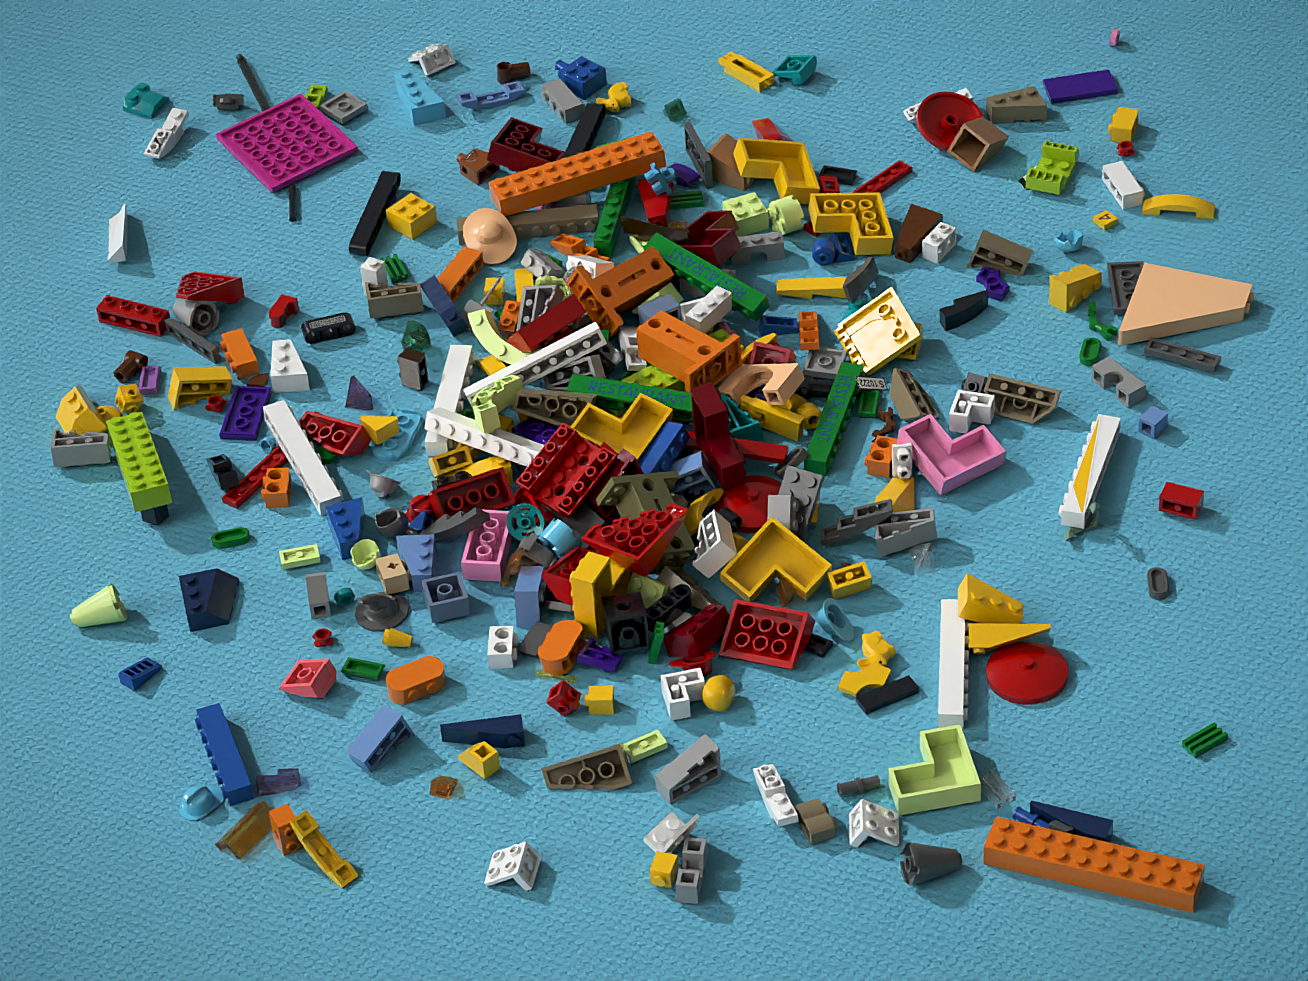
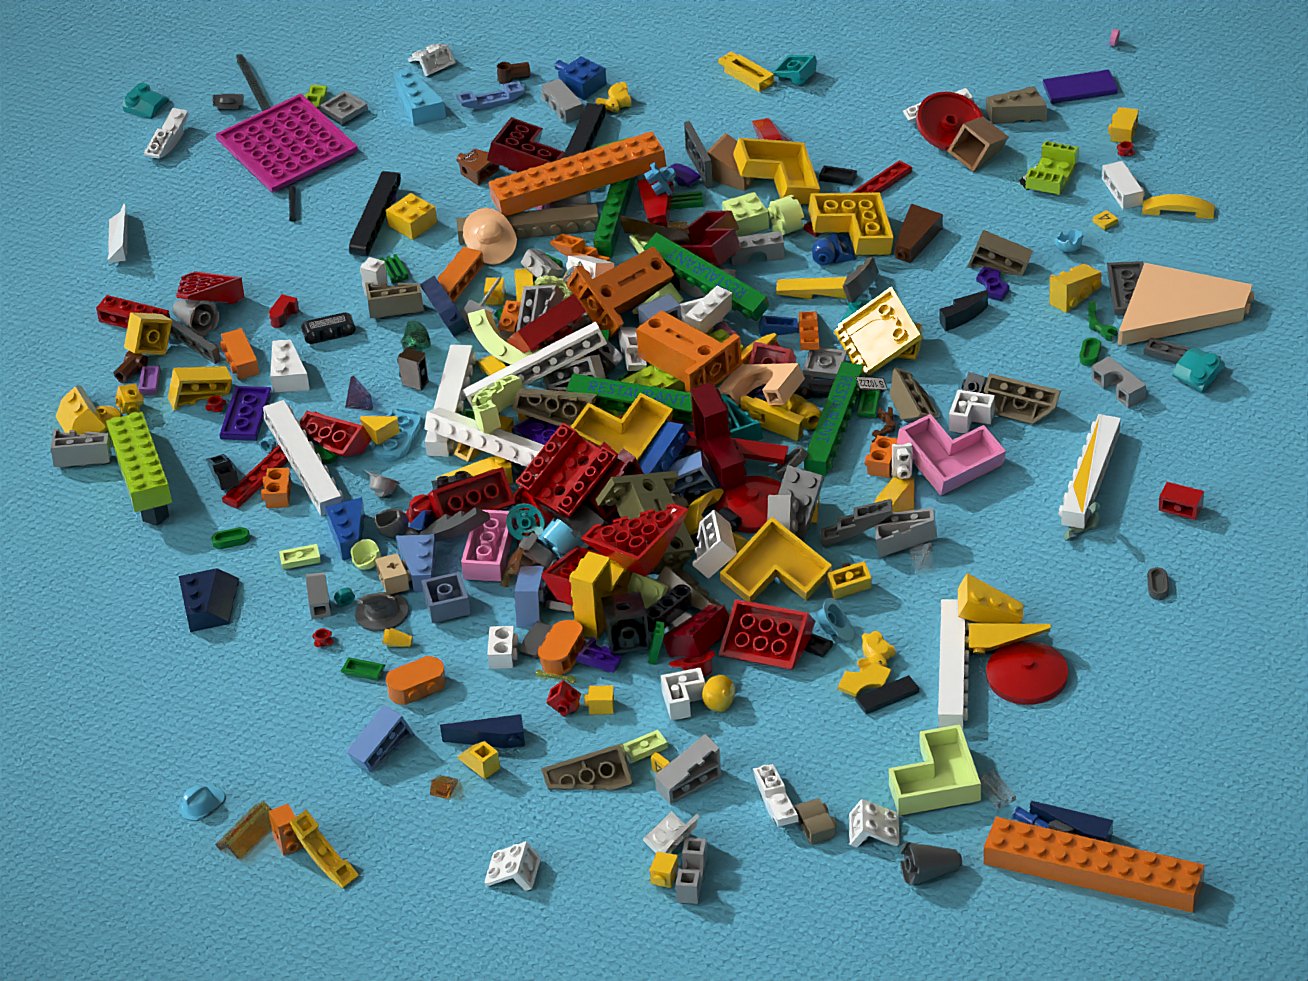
yellowish green cone [70,584,127,628] -> none
blue slope [118,657,162,691] -> none
blue brick [194,703,254,806] -> none
reddish brown tile [246,373,269,387] -> none
clear purple slope [256,768,301,796] -> none
coral slope [279,659,336,698] -> none
yellow brick [428,446,473,477] -> none
clear green tile [663,98,687,121] -> none
clear orange slope [776,577,797,608] -> none
red brick [818,175,840,193] -> none
dark grey pin [837,775,881,797] -> none
white brick [922,222,956,264] -> none
medium blue brick [1138,406,1168,439] -> none
green tile [1182,722,1228,758] -> none
none -> yellow slope [124,312,172,355]
none -> yellow tile [651,752,670,773]
none -> teal slope [1172,347,1225,394]

